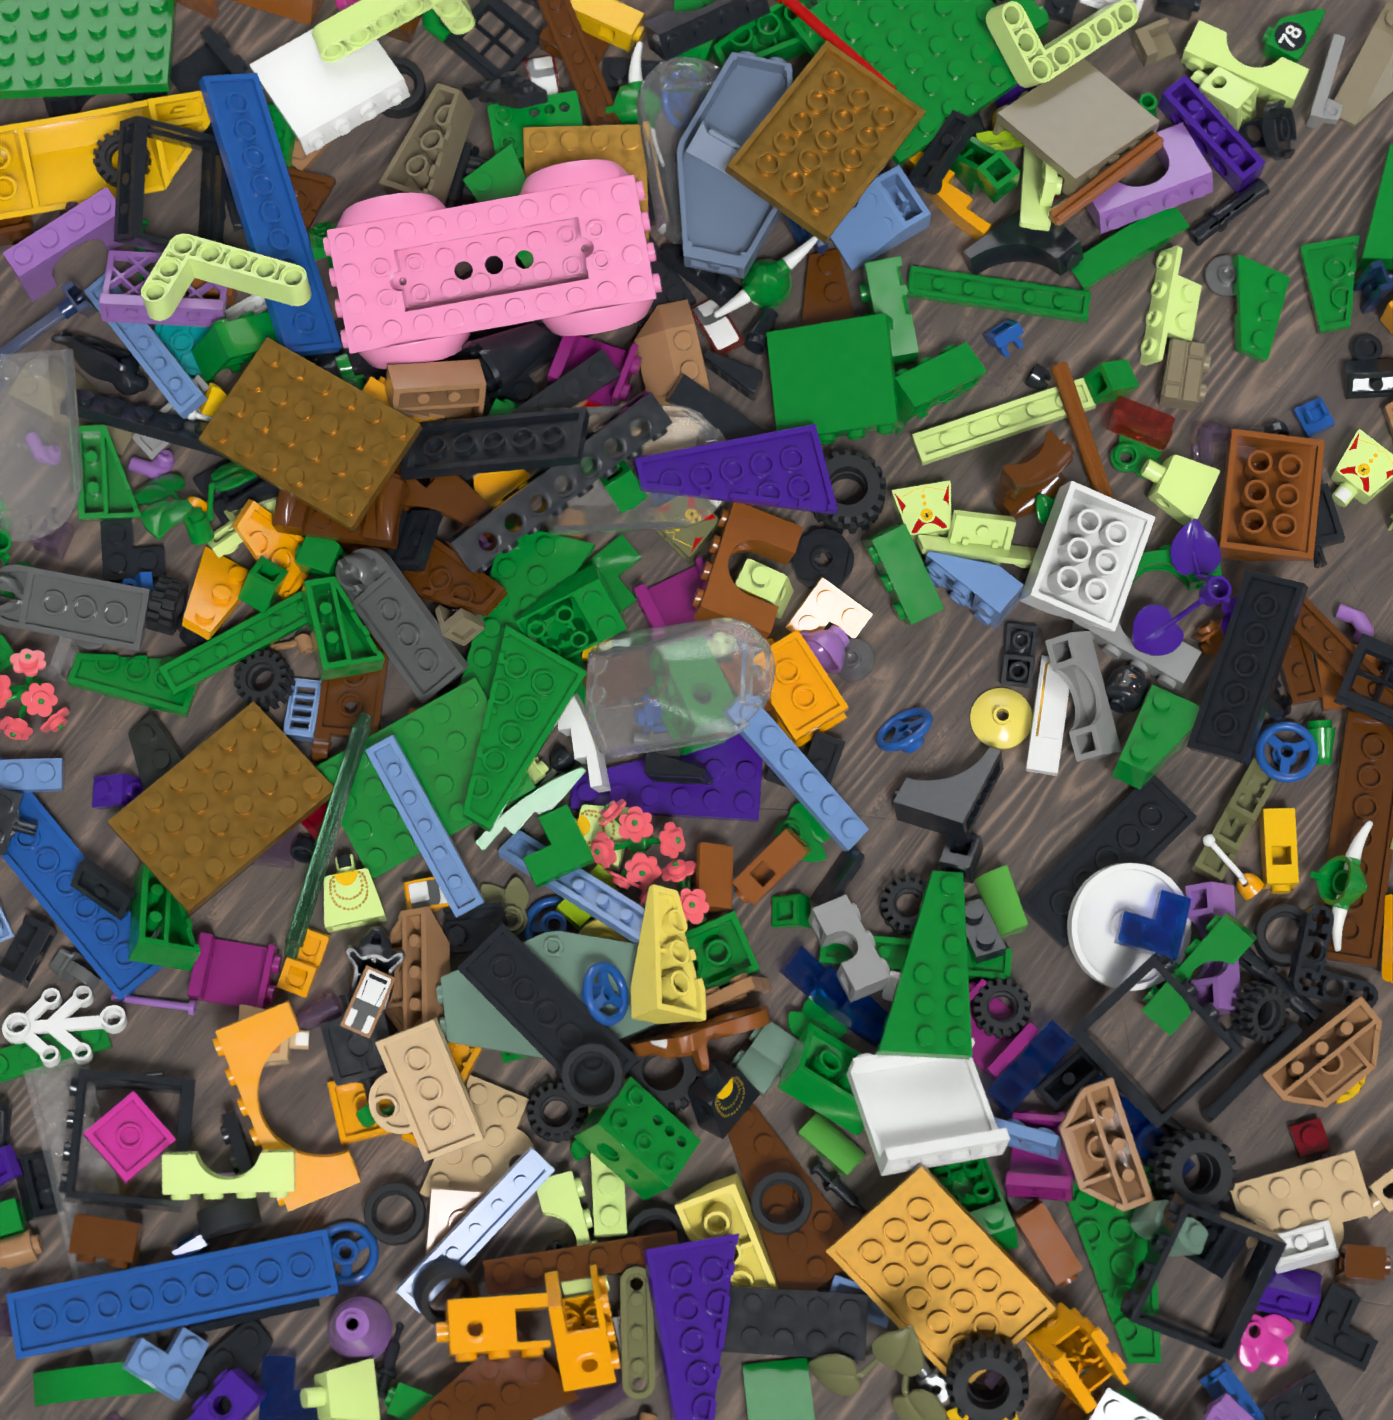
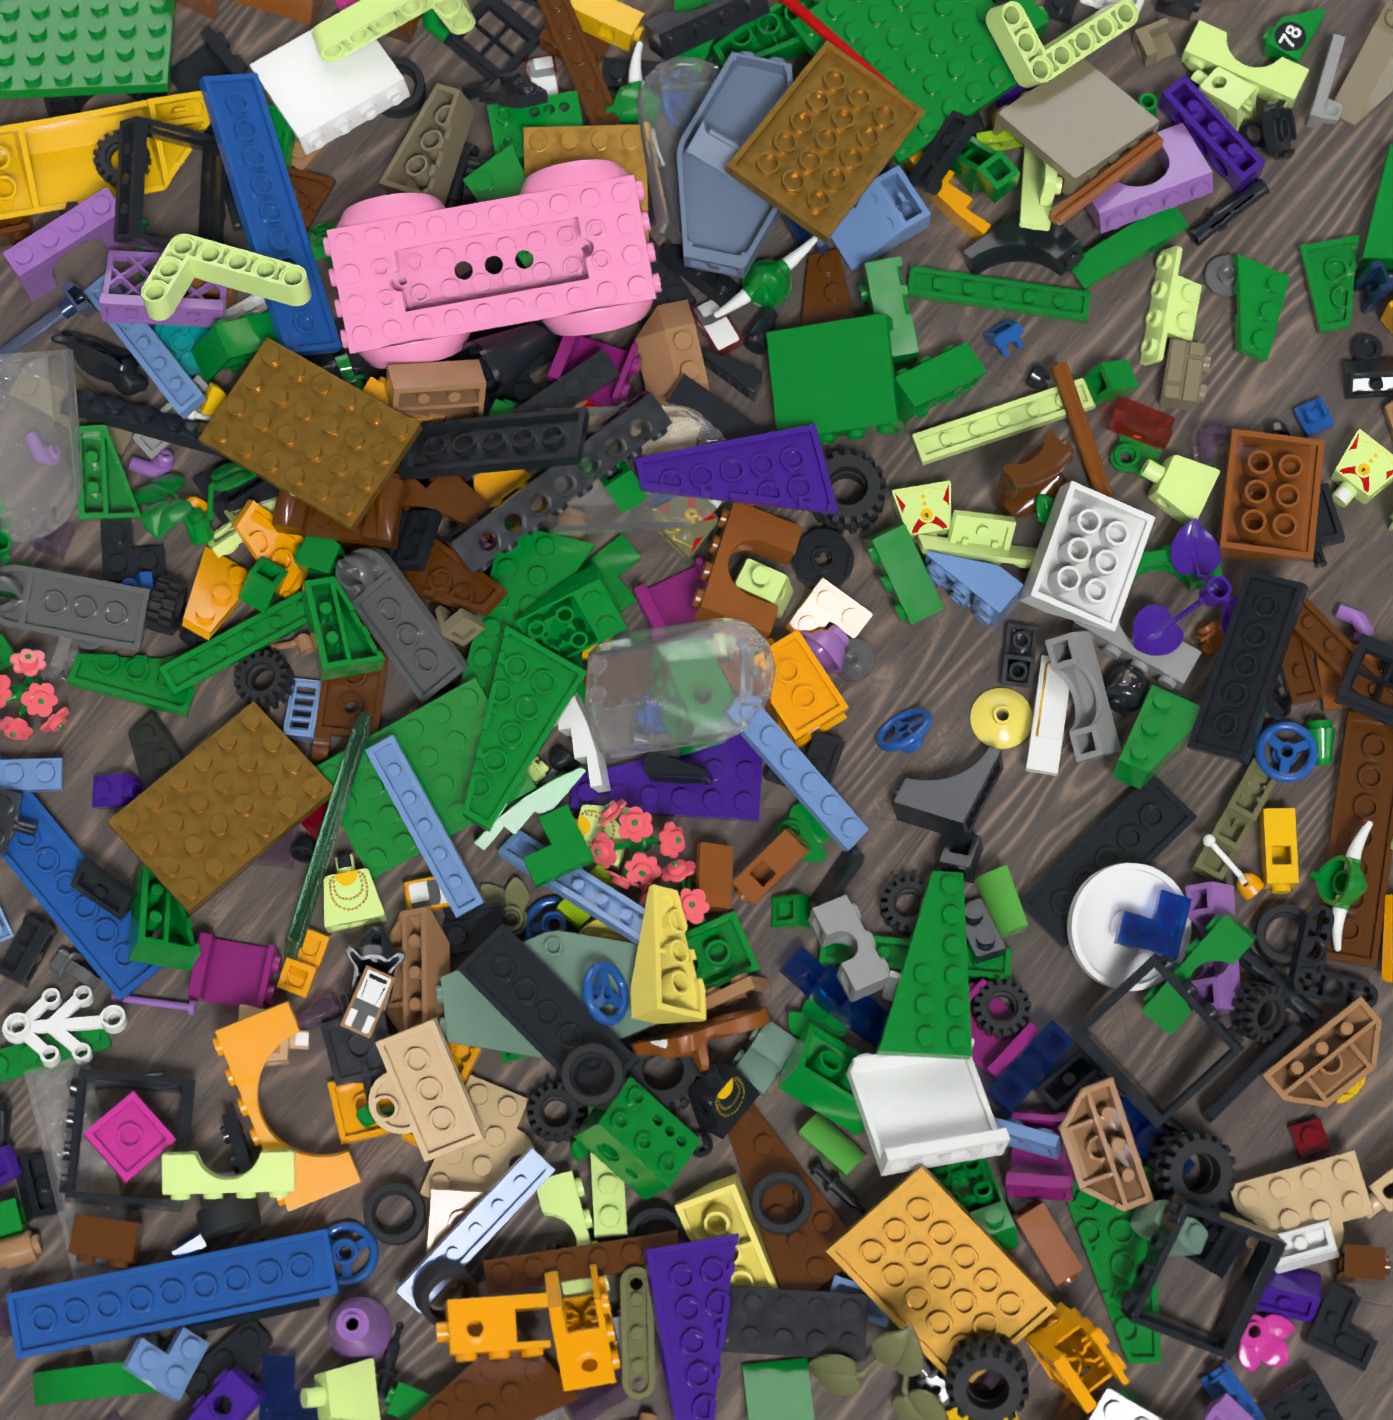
none -> black hinge [692,1131,713,1158]

